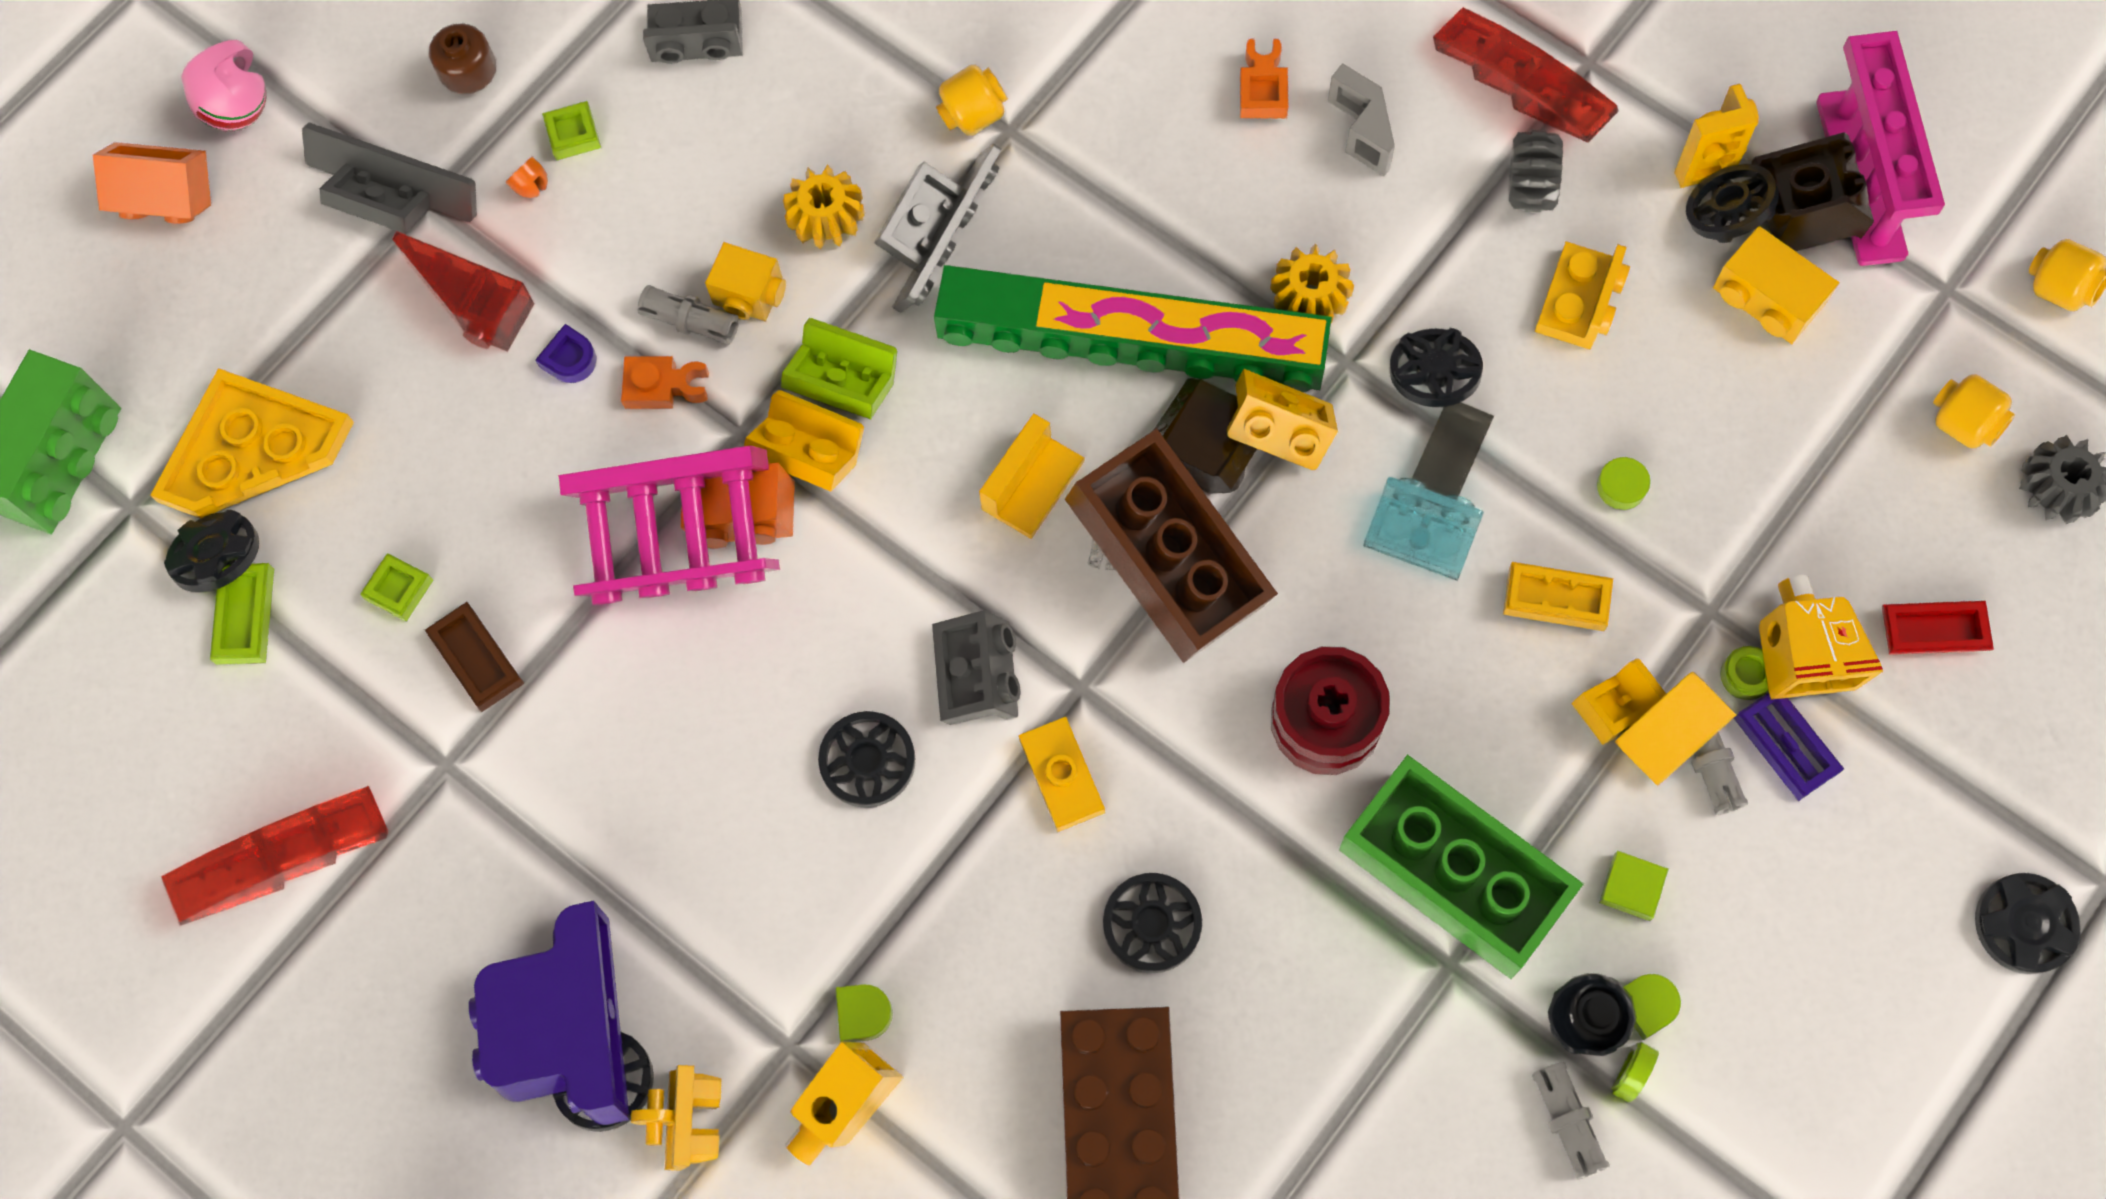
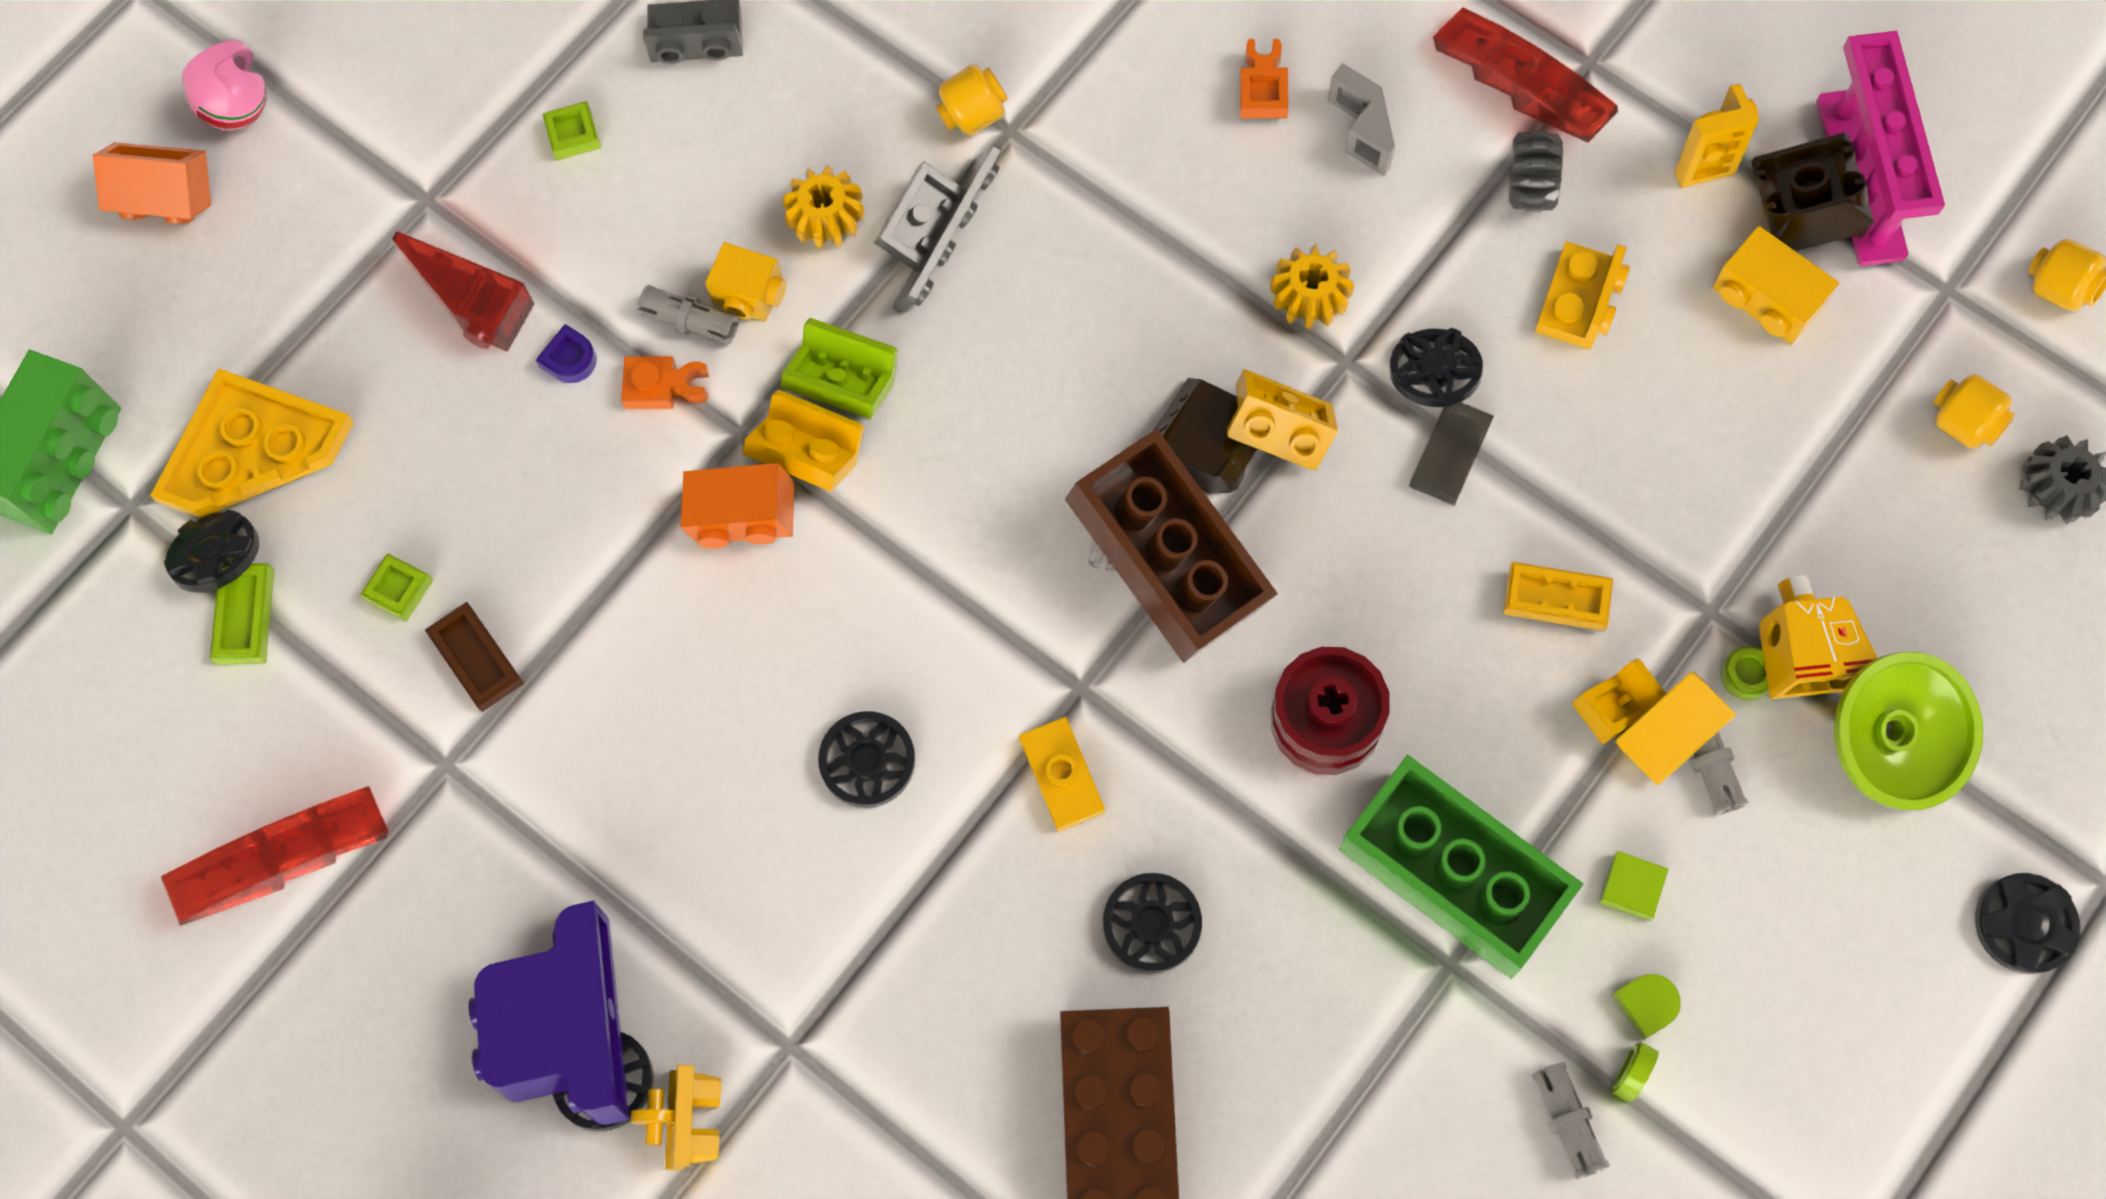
dark grey bracket [302,123,477,234] -> none
reddish brown head [429,23,496,94] -> none
orange hinge [506,156,548,198] -> none
dark pink fence [558,446,780,605] -> none
yellow torso [785,1042,904,1166] -> none
lime tile [836,984,893,1042] -> none
dark grey bracket [932,610,1021,725] -> none
brick [934,265,1332,392] -> none
yellow panel [979,413,1085,539] -> none
clear light blue bracket [1363,477,1484,581] -> none
black hair [1547,973,1637,1056] -> none
lime tile [1597,457,1651,510] -> none
black wheel [1686,164,1779,243] -> none
dark purple tile [1733,693,1844,801] -> none
red tile [1882,601,1994,655] -> none
none -> lime dish [1834,652,1983,810]

